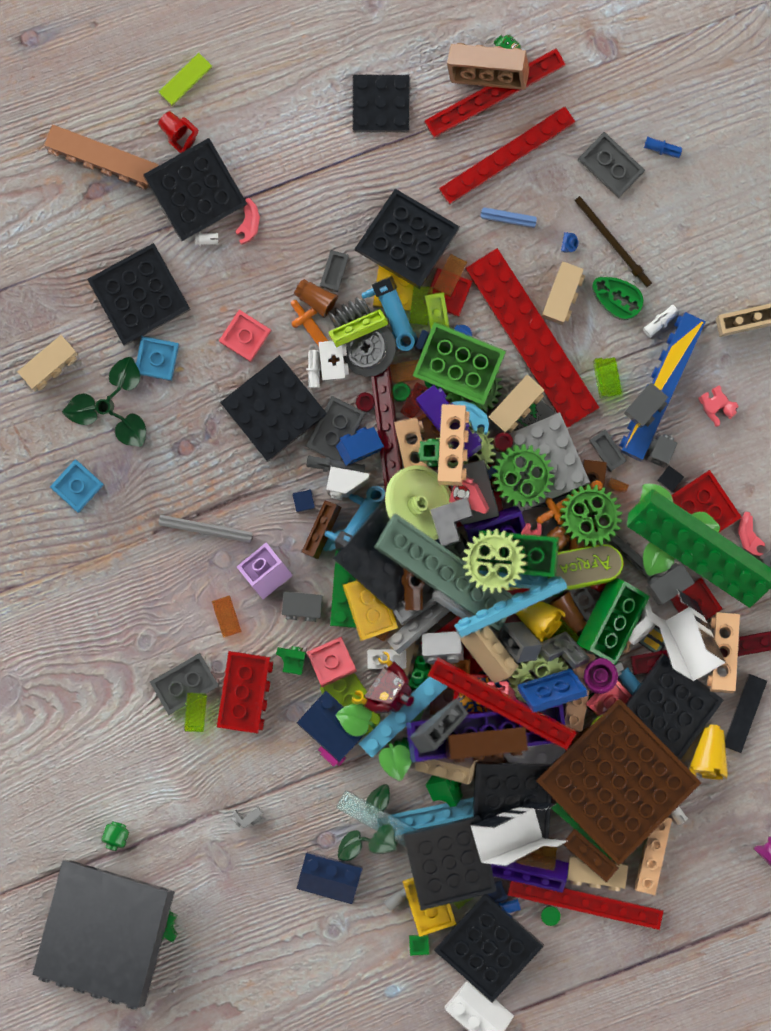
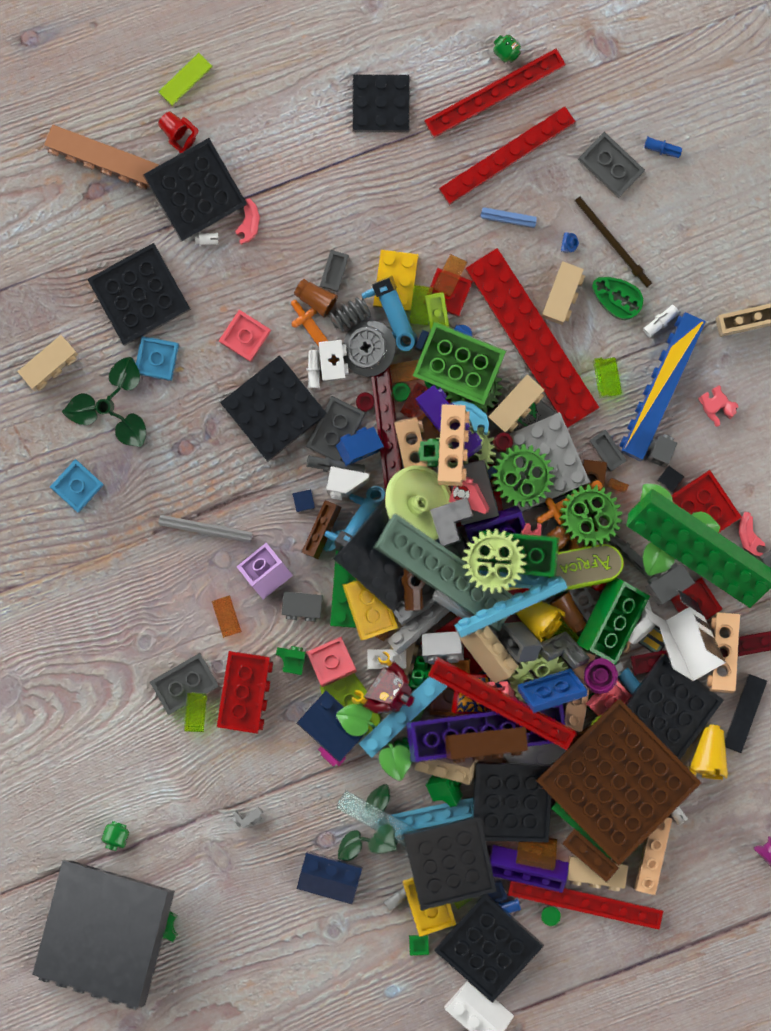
lime tile [328,309,389,347] -> none
black plate [355,189,460,289] -> none
dark grey slope [410,698,468,753] -> none
medium nougat brick [447,43,529,90] -> none
white sticker [471,802,567,866] -> none
dark grey brick [624,382,668,428] -> none

